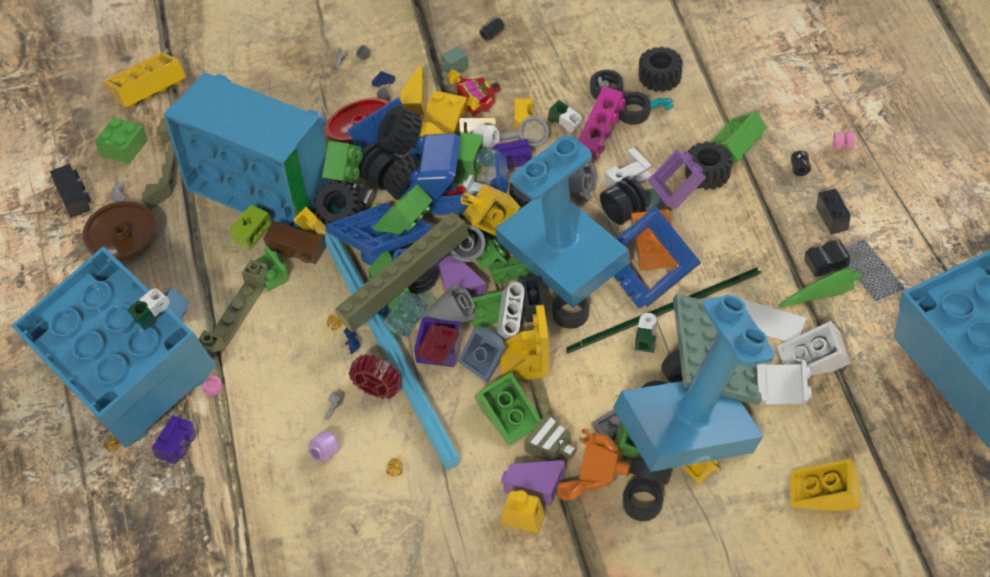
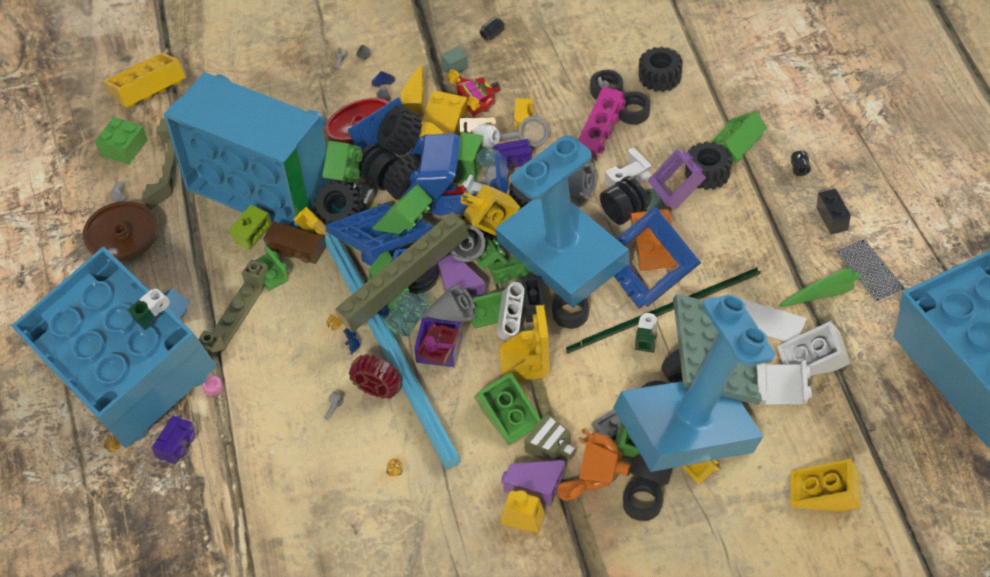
black brick [49,163,91,218] -> none
lavender head [309,431,339,462] -> none
sand blue slope [458,327,506,382] -> none
leg [548,100,583,132] -> none
teal arm [650,98,674,110] -> none
black brick [804,240,850,277] -> none
bright pink wheel [833,131,854,150] -> none
none -> magenta hand [425,336,454,352]

